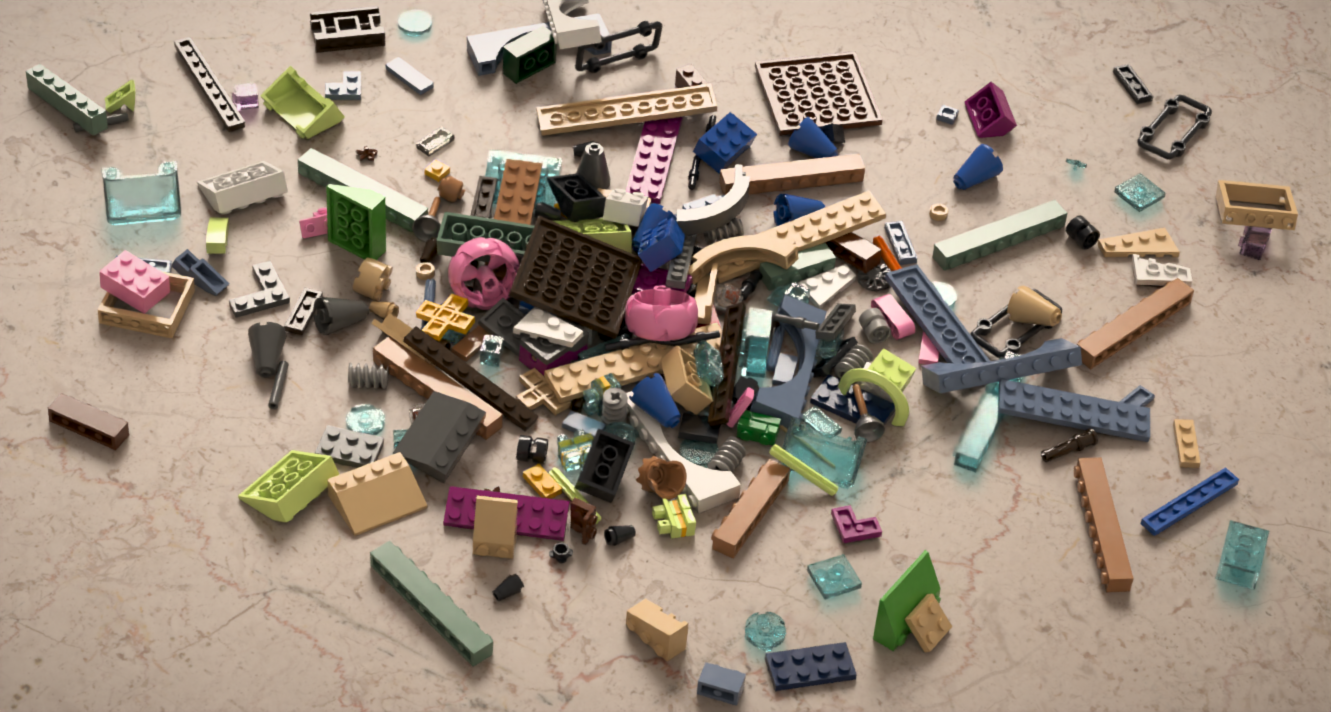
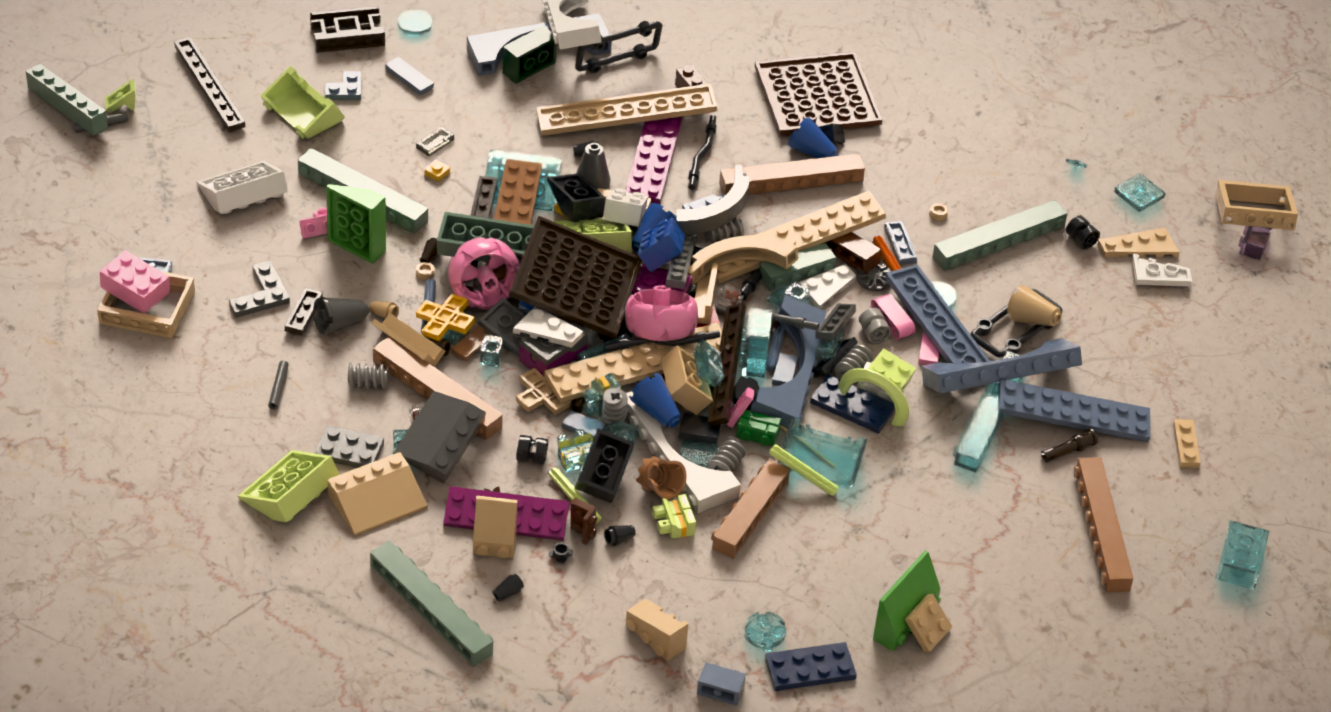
brick [48,393,129,451] -> none
clear light blue windscreen [101,161,182,225] -> none
sand blue slope [171,249,230,296] -> none
yellowish green slope [206,217,229,254] -> none
brick [231,83,259,110] -> none
dark grey cone [248,322,287,378] -> none
clear light blue tile [346,404,385,436] -> none
tan brick [353,257,393,302] -> none
reddish brown plant [356,146,378,161] -> none
dark brown plate [403,326,538,432] -> none
flat silver piece [412,197,441,242] -> none
medium nougat head [437,176,465,203] -> none
yellow plate [523,464,562,499] -> none
black cone [534,202,561,220] -> none
blue brick [693,112,757,174] -> none
blue cone [773,194,826,226] -> none
clear light blue tile [802,406,842,442] -> none
clear light blue plate [807,554,862,600] -> none
magenta plate [831,505,882,544] -> none
flat silver piece [852,384,885,442] -> none
sand blue tile [936,105,959,125] -> none
blue cone [953,144,1003,190] -> none
magenta slope [965,81,1017,138] -> none
brick [1076,278,1194,369] -> none
black tile [1113,64,1153,104] -> none
sand blue tile [1119,385,1155,407] -> none
black bar [1137,95,1212,160] -> none
blue plate [1140,467,1239,536] -> none

